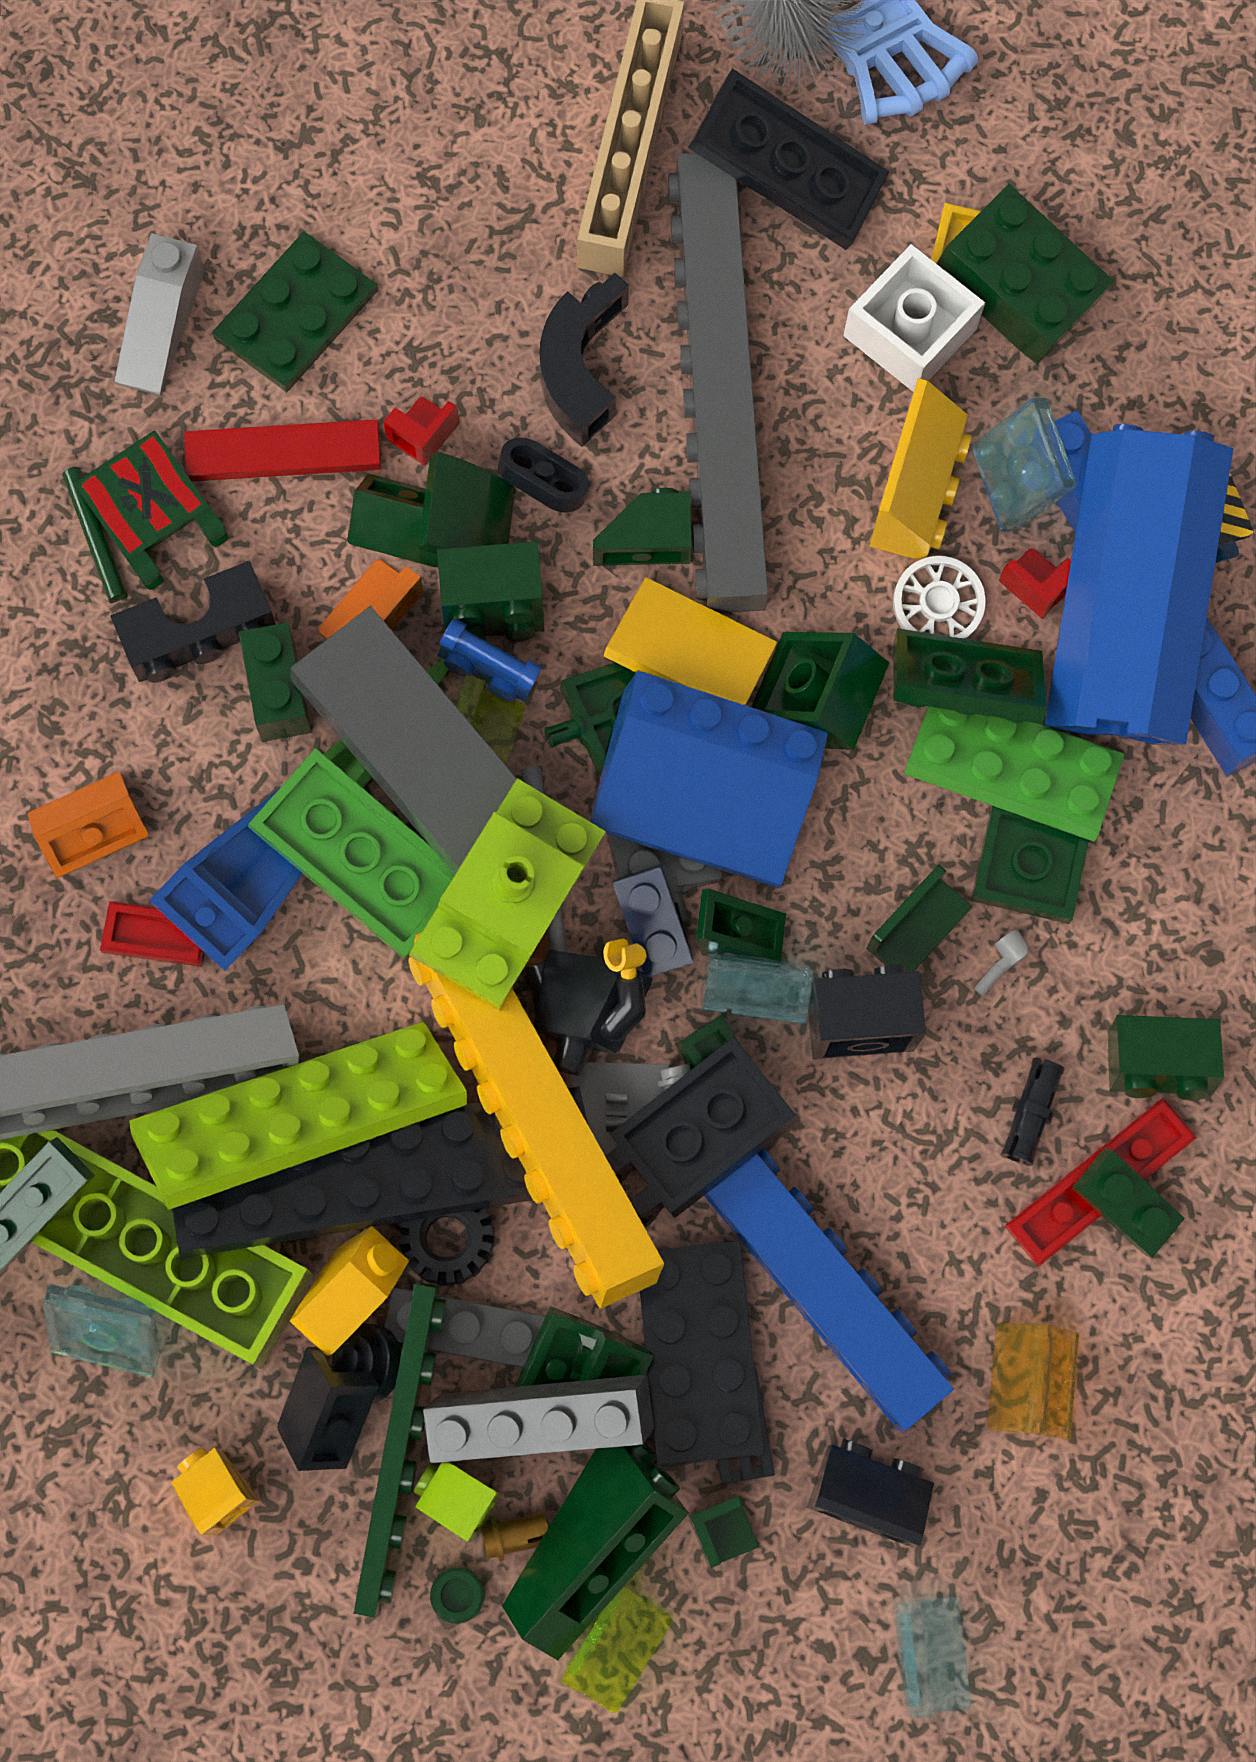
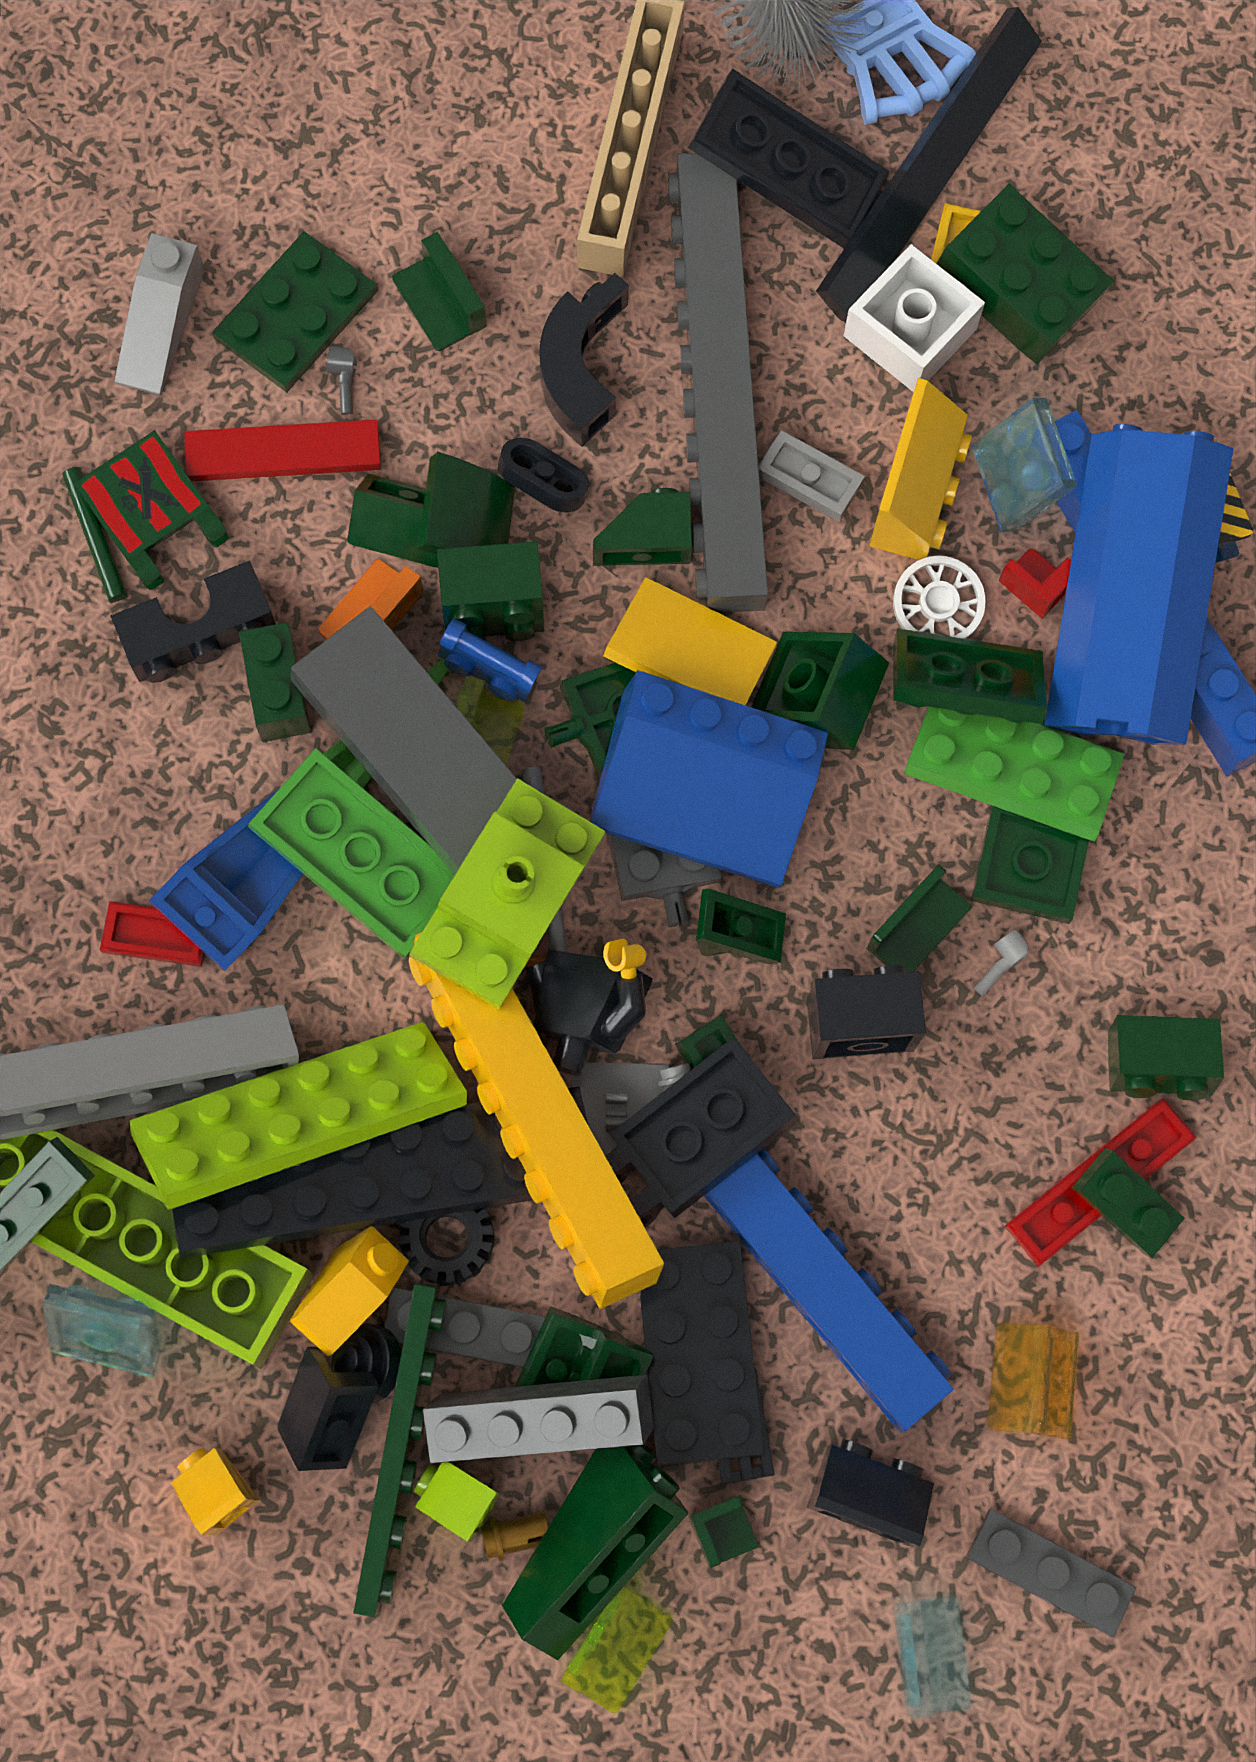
orange panel [28,772,149,879] -> none
red panel [383,397,460,466] -> none
dark green tile [430,1567,485,1624] -> none
dark blue plate [612,864,694,977] -> none
clear light blue brick [700,952,813,1024] -> none
black pin [1001,1058,1065,1166] -> none
none -> dark grey hand [326,346,357,415]
none -> dark green panel [392,231,487,351]
none -> light grey plate [758,430,865,522]
none -> black tile [816,7,1042,323]
none -> dark grey plate [965,1509,1137,1637]

